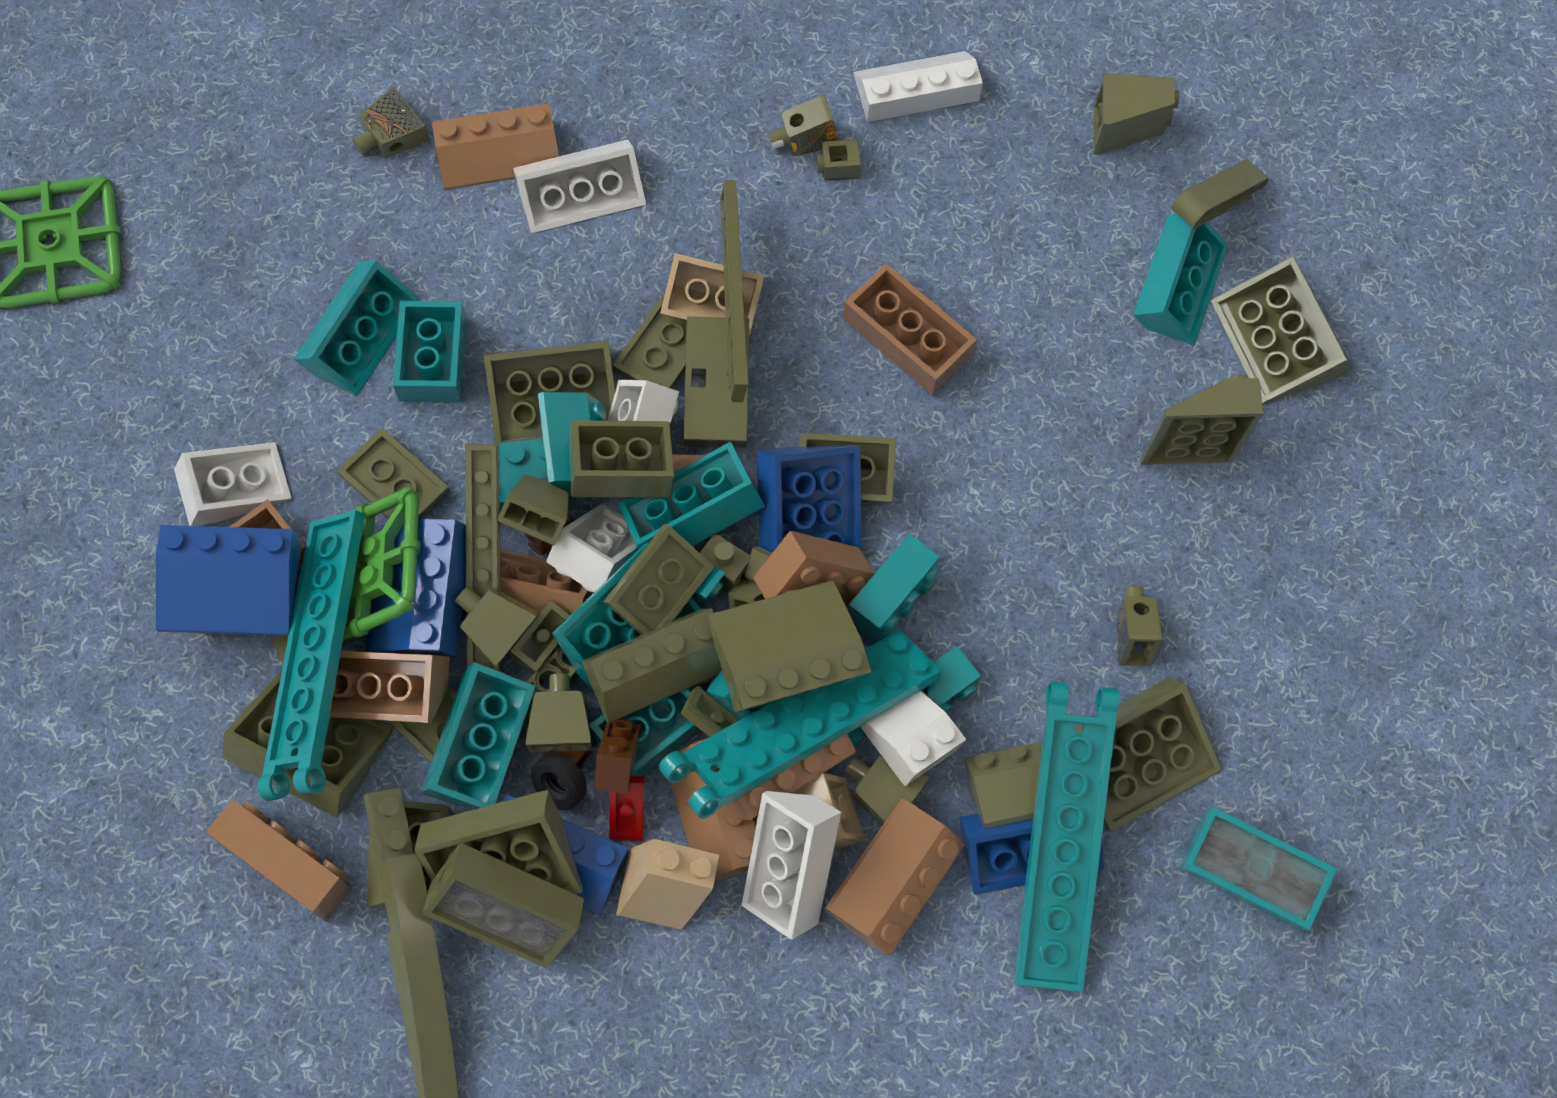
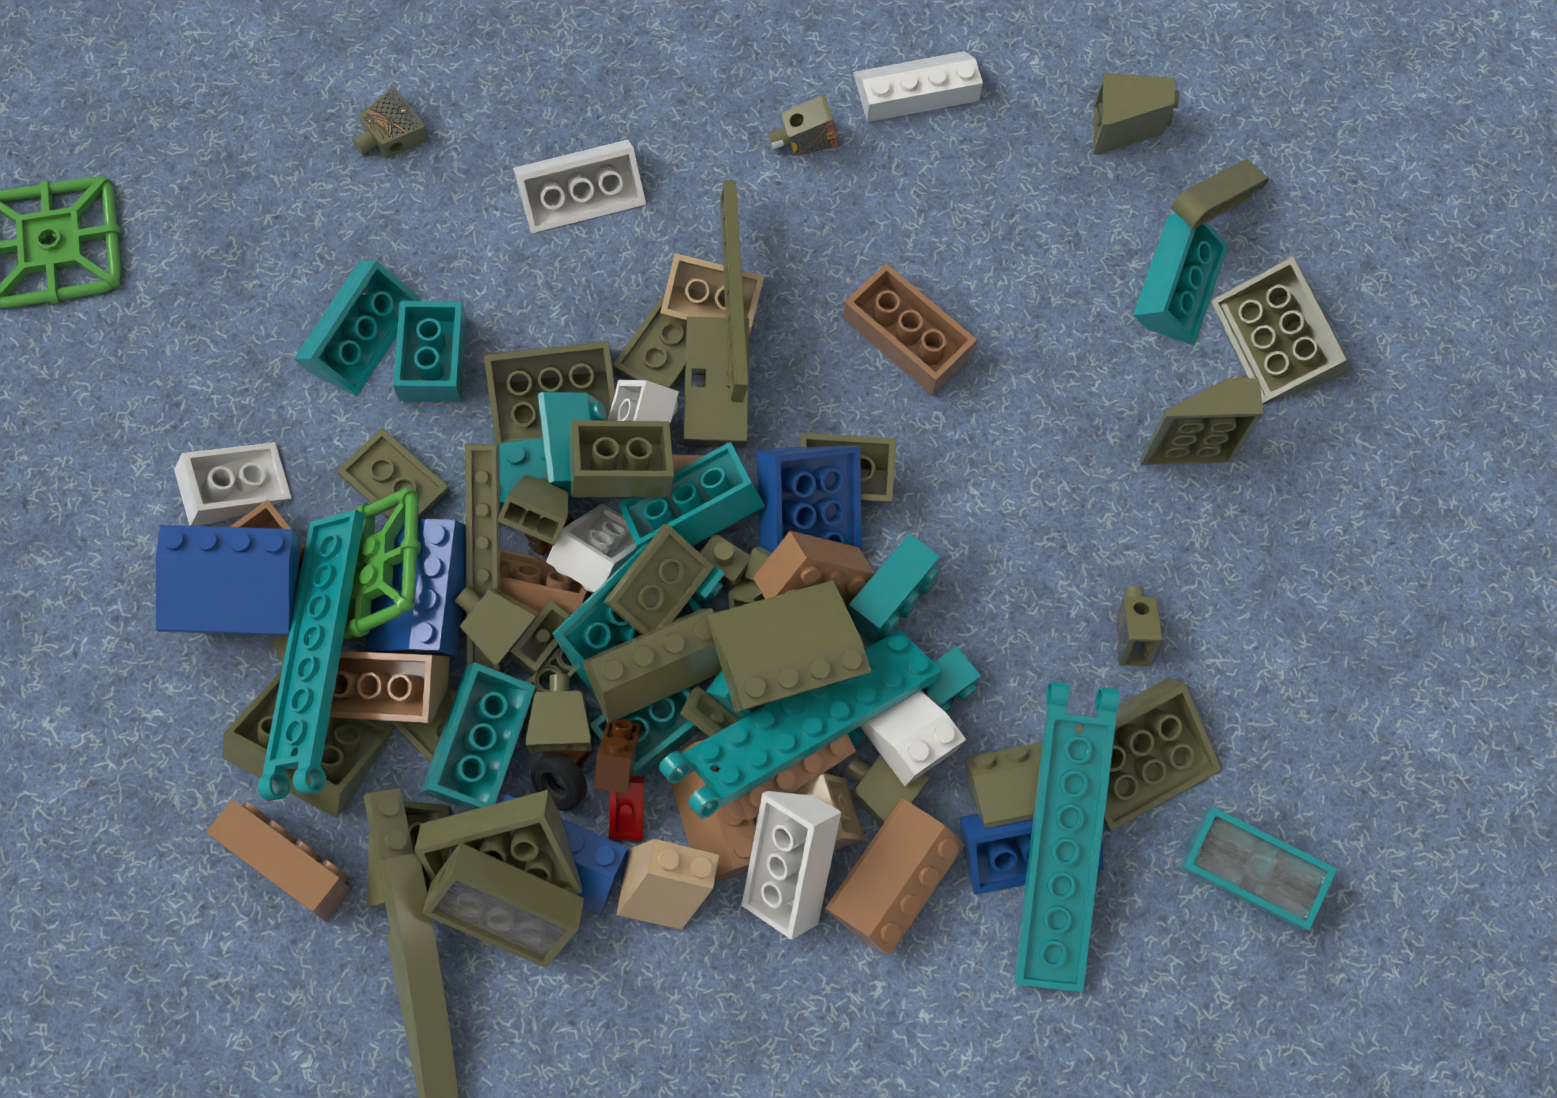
medium nougat slope [432,103,559,190] -> none
olive brick [816,139,861,180] -> none

